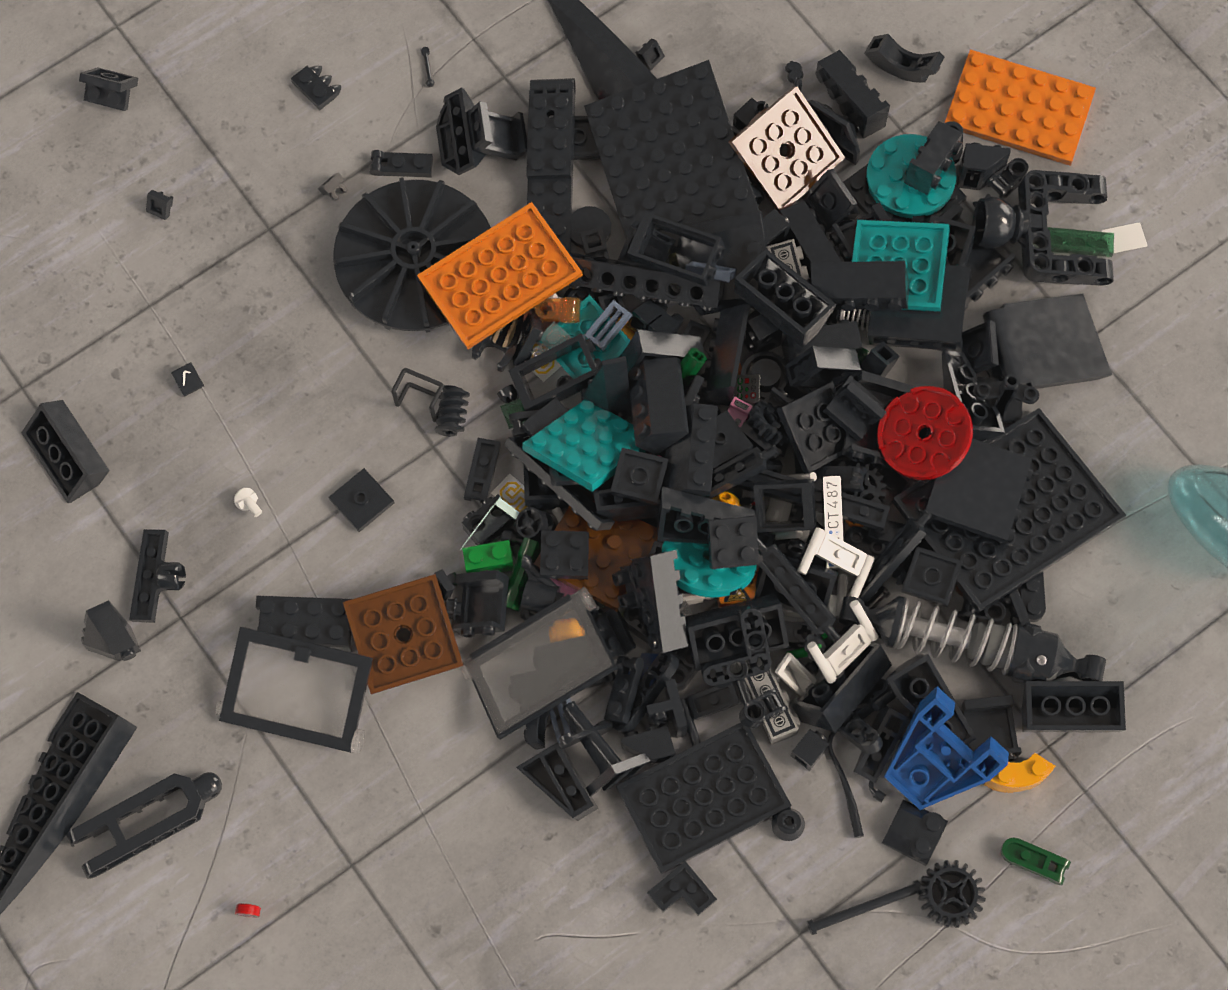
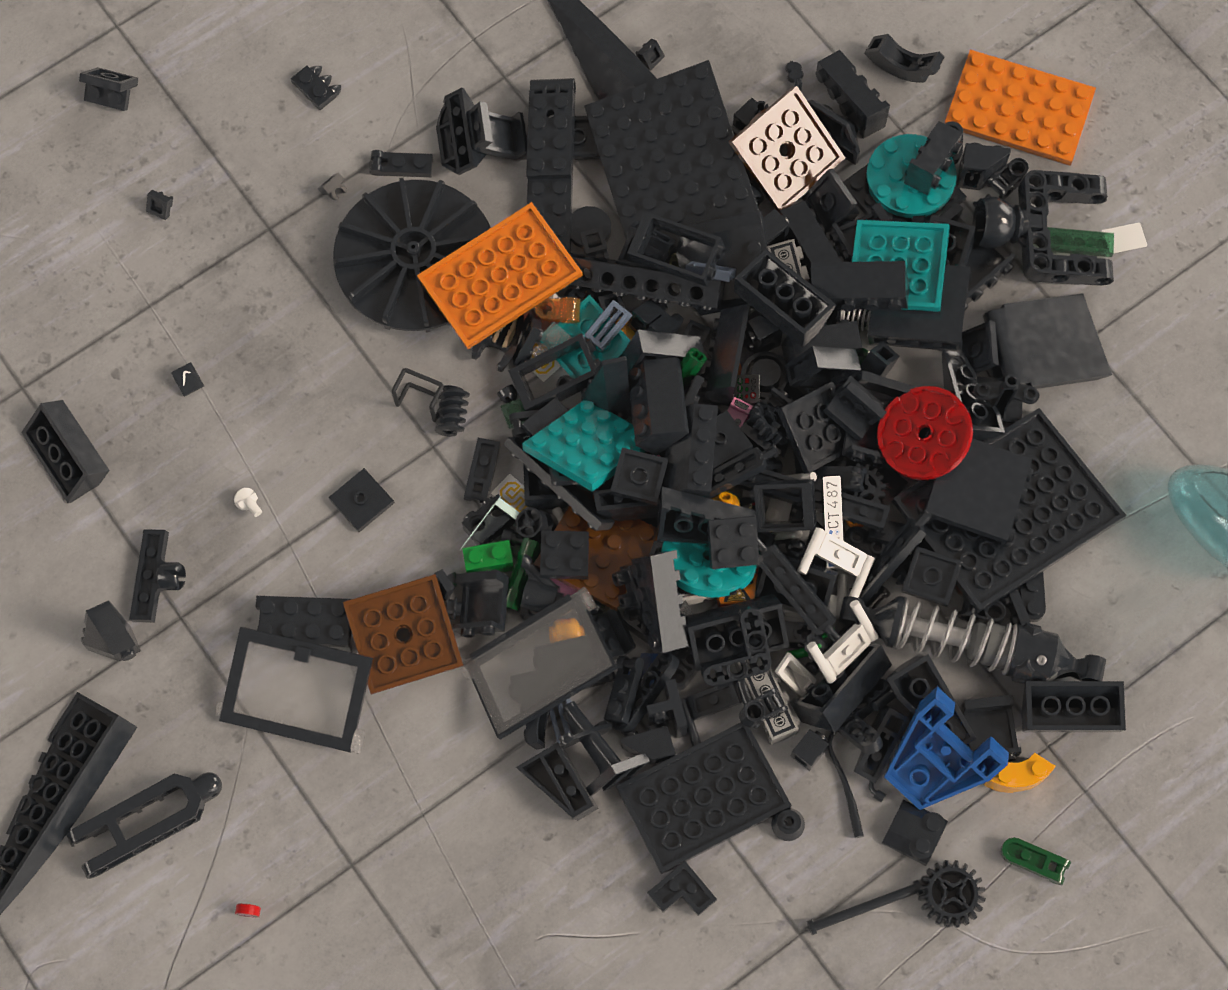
black hinge [421,47,435,87] -> none

